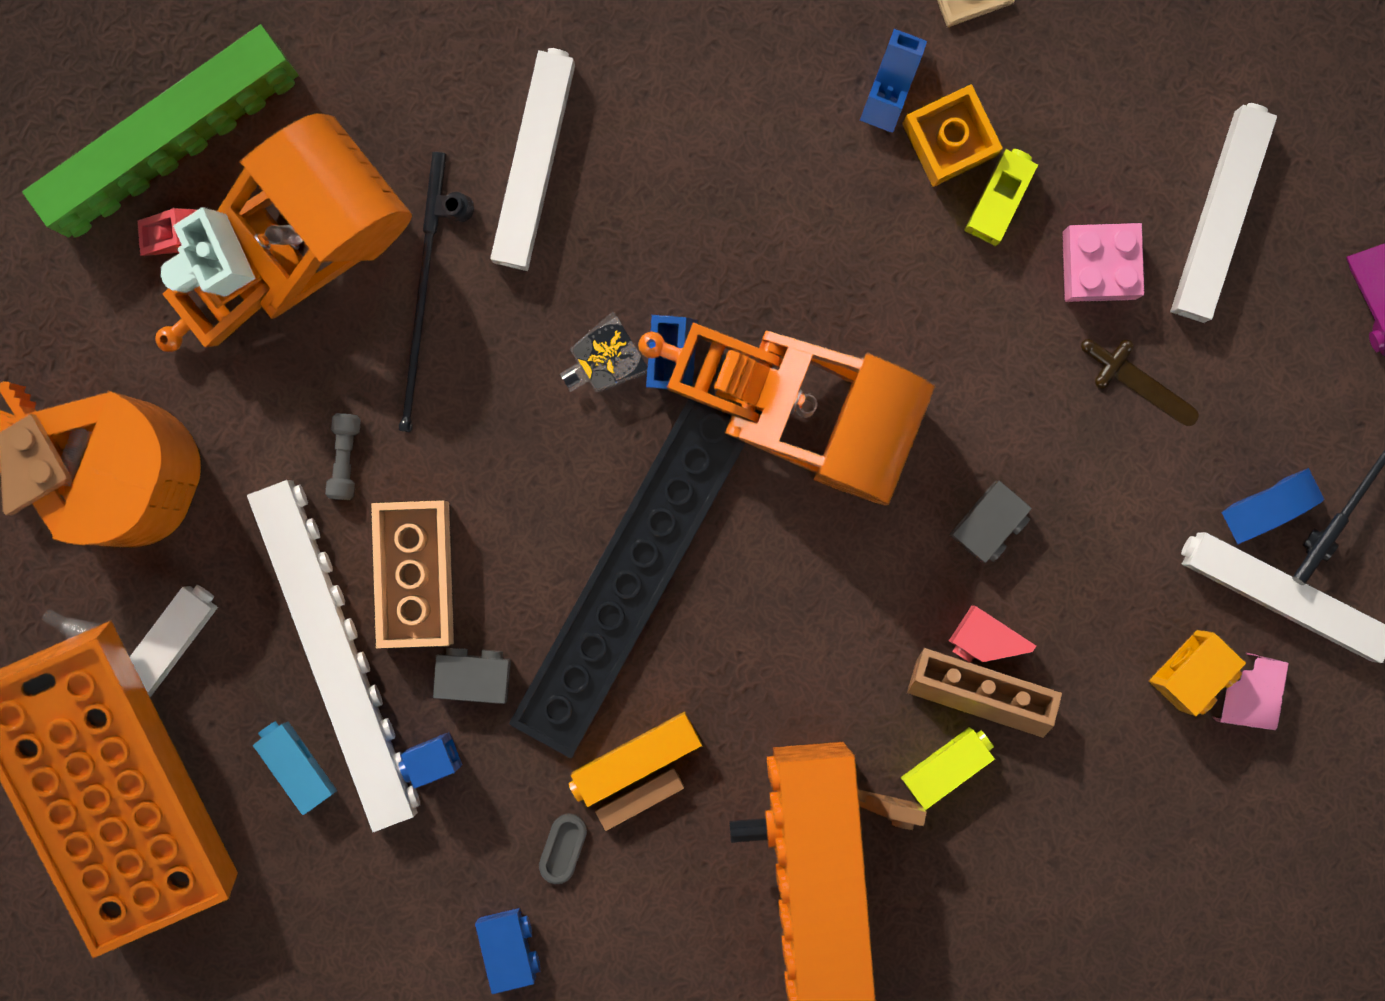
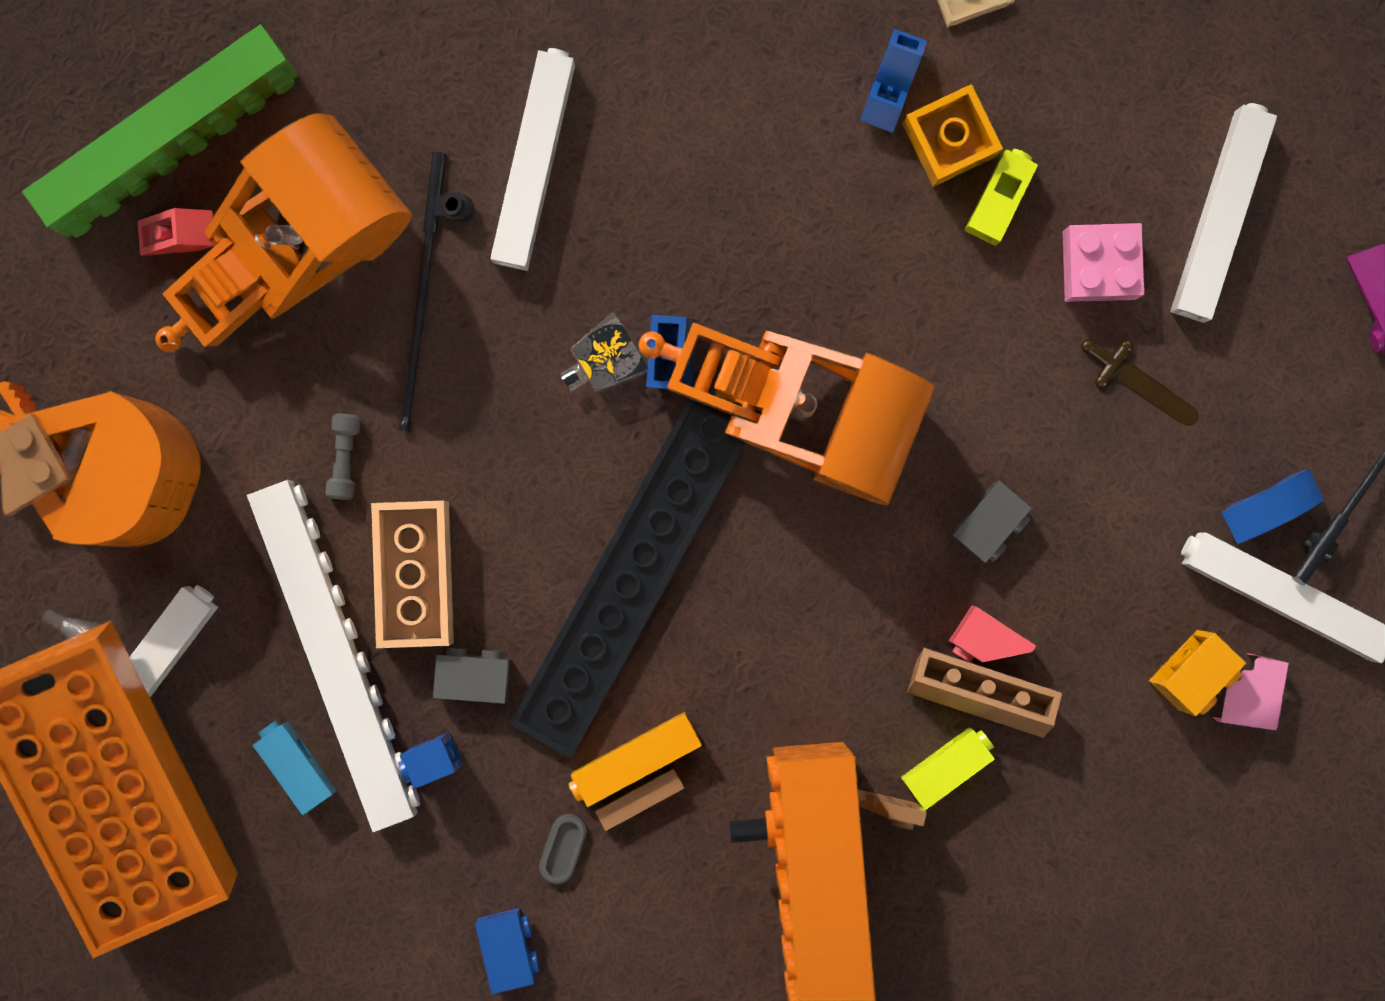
light aqua brick [161,207,256,296] -> none

